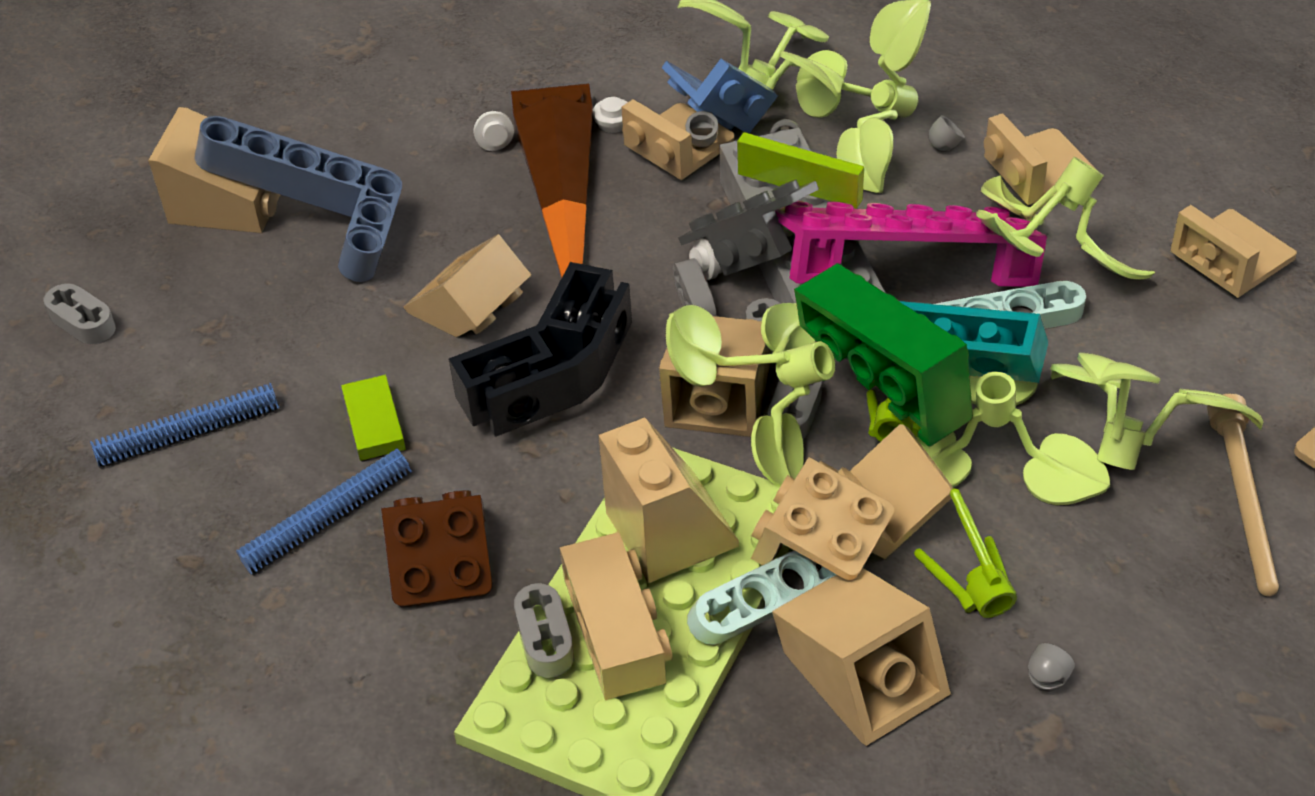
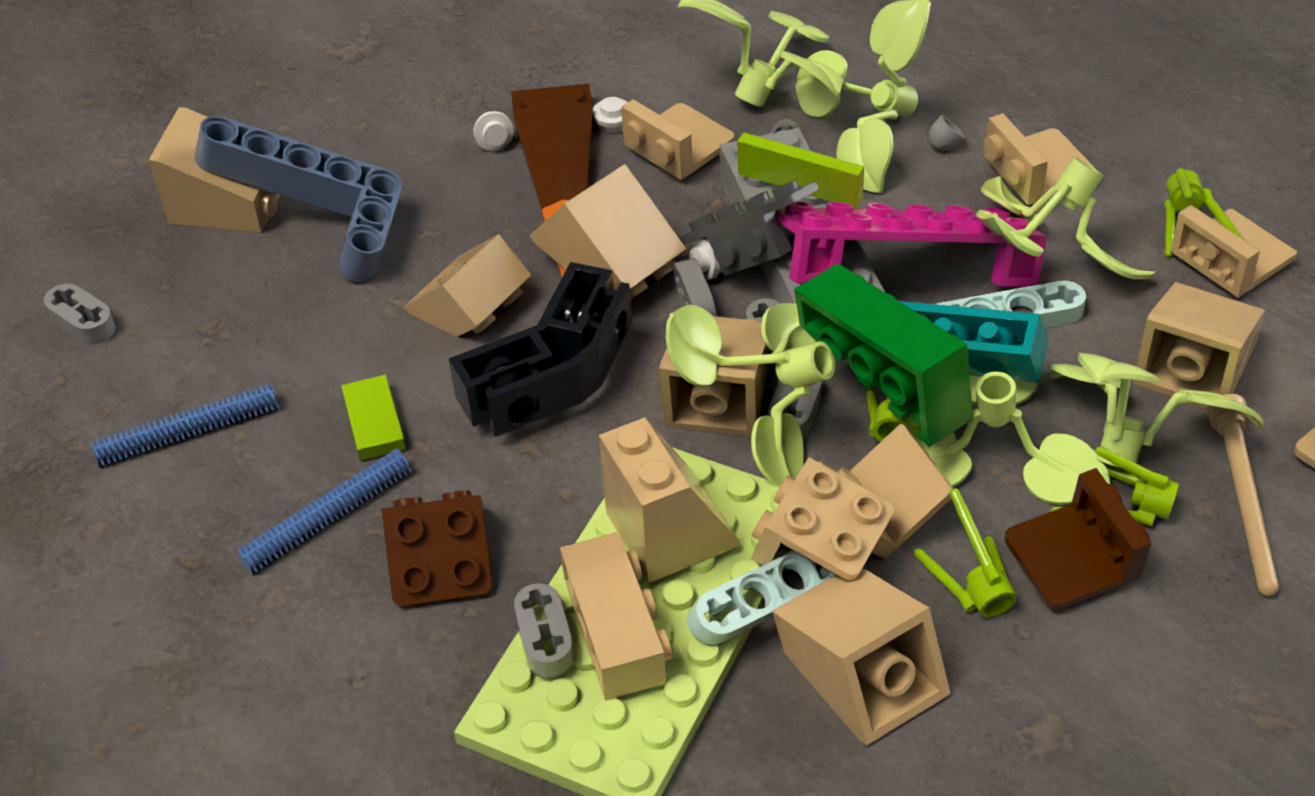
medium blue bracket [662,58,778,133] -> none
light grey hinge [685,111,718,148] -> none
light grey hinge [1028,643,1075,691] -> none
none -> tan slope [529,164,686,299]
none -> reddish brown bracket [1004,468,1152,610]
none -> lime plant [1050,446,1179,527]
none -> tan slope [1133,282,1265,409]
none -> lime plant [1164,168,1244,257]

